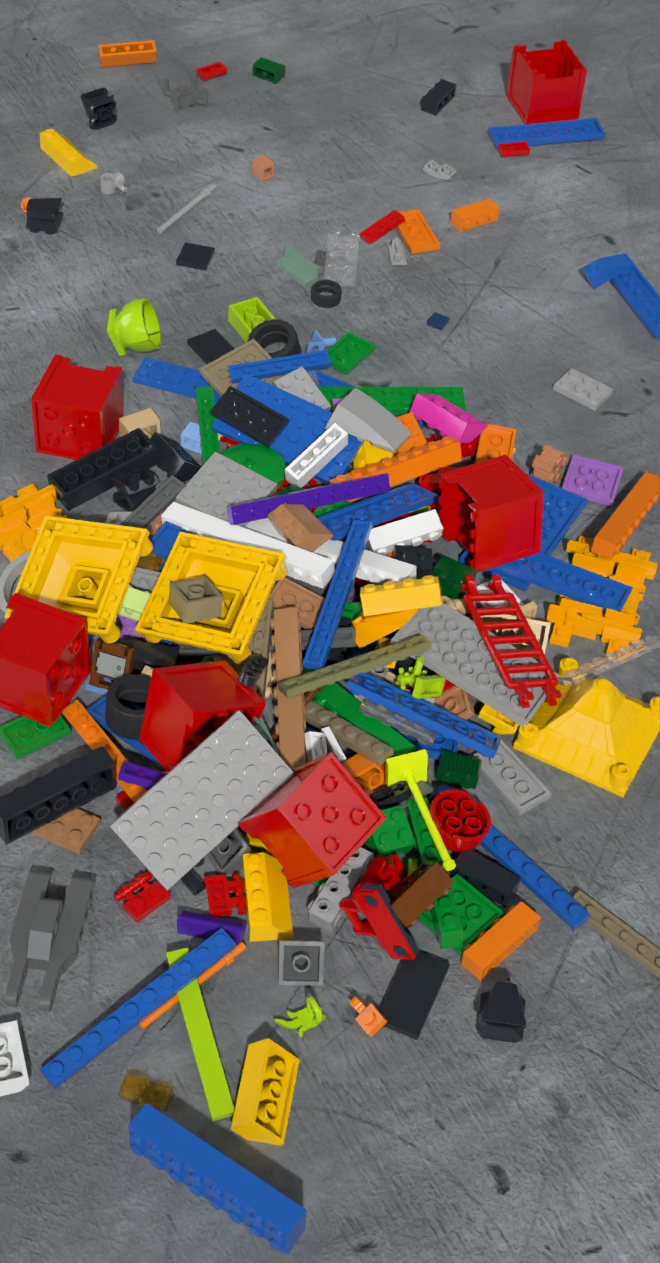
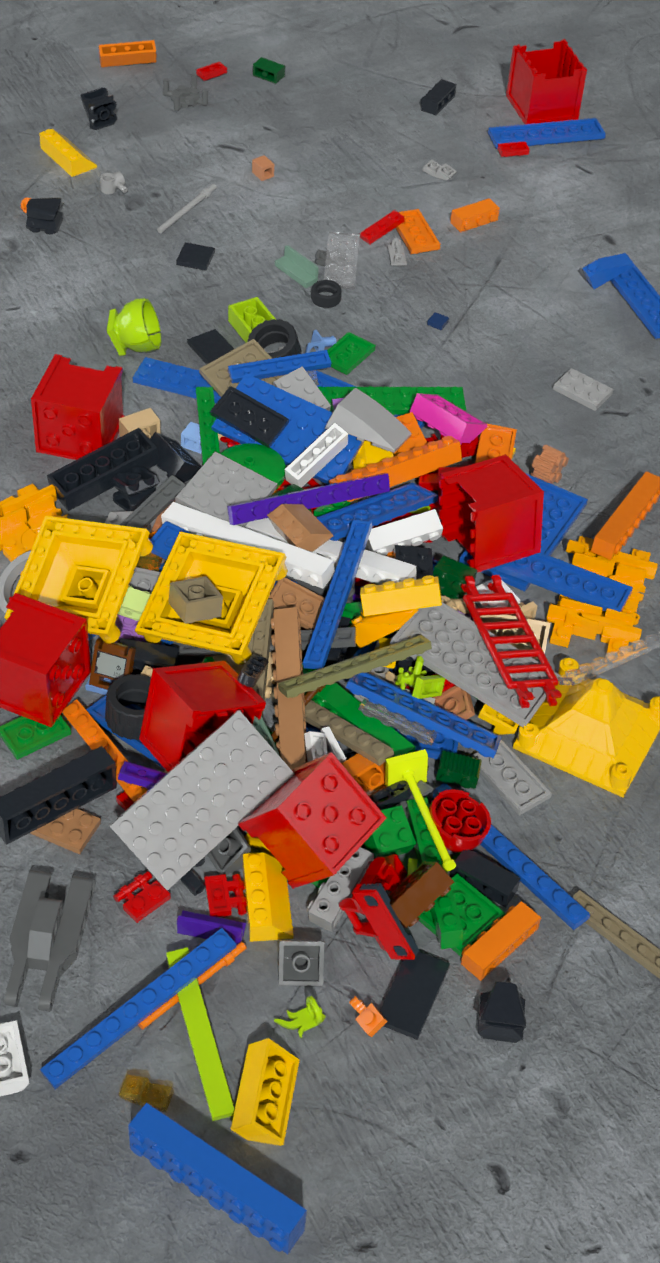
medium lavender plate [562,454,624,506] -> none

